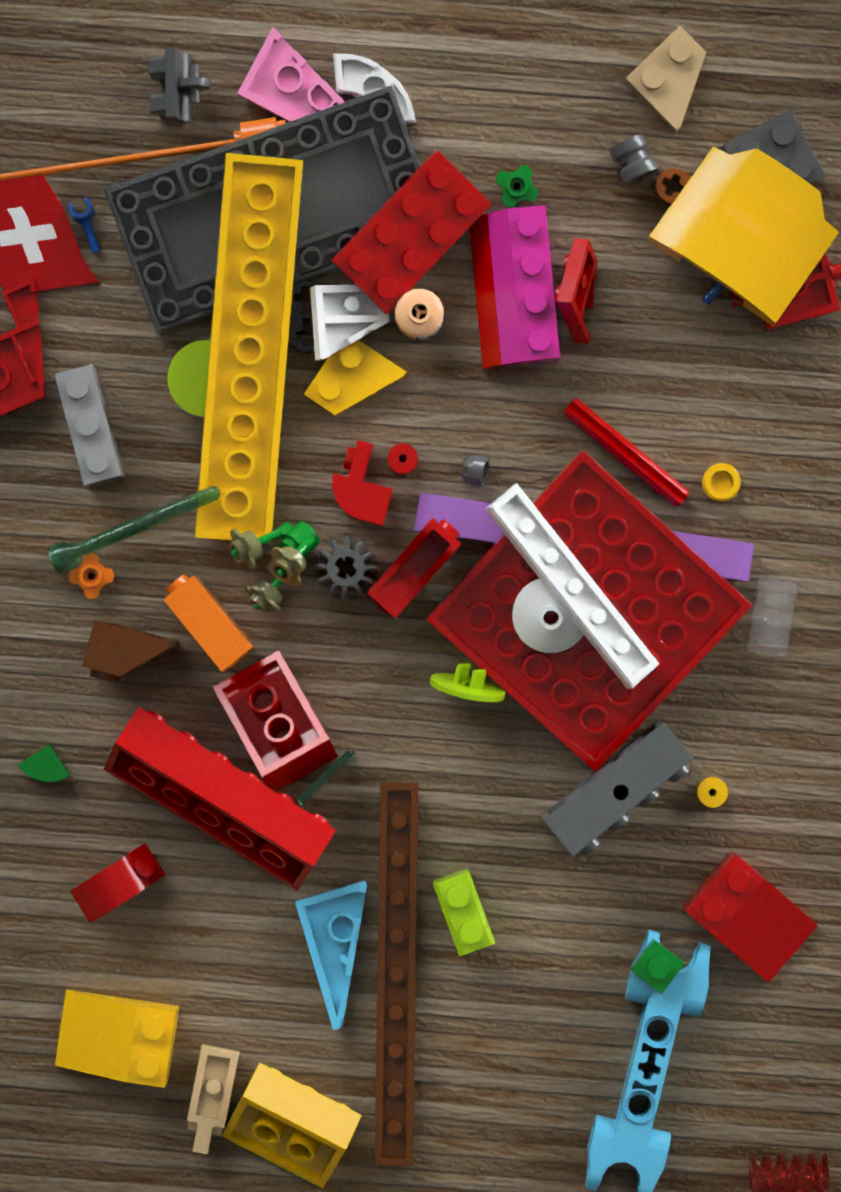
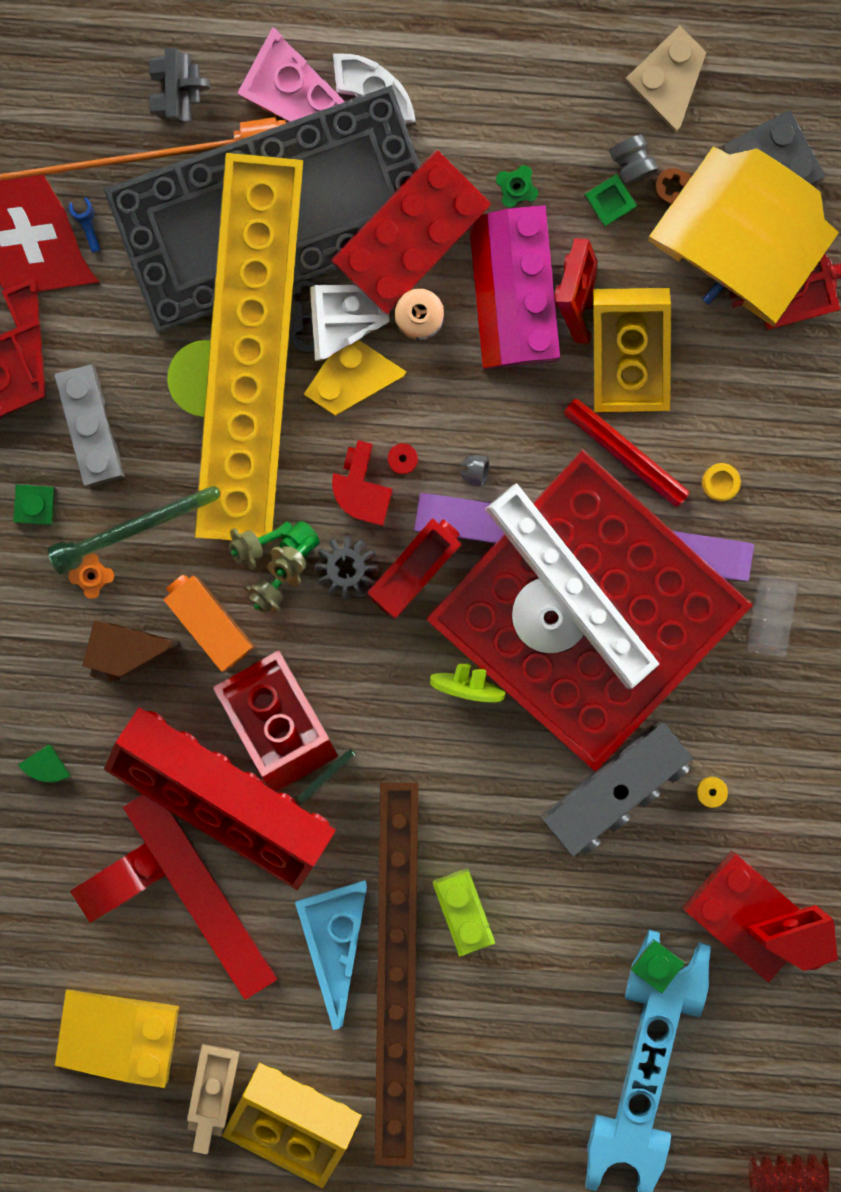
none -> green plate [13,484,55,525]
none -> red tile [122,794,278,1000]
none -> green plate [584,174,637,228]
none -> yellow slope [593,288,671,412]
none -> red slope [748,905,838,971]

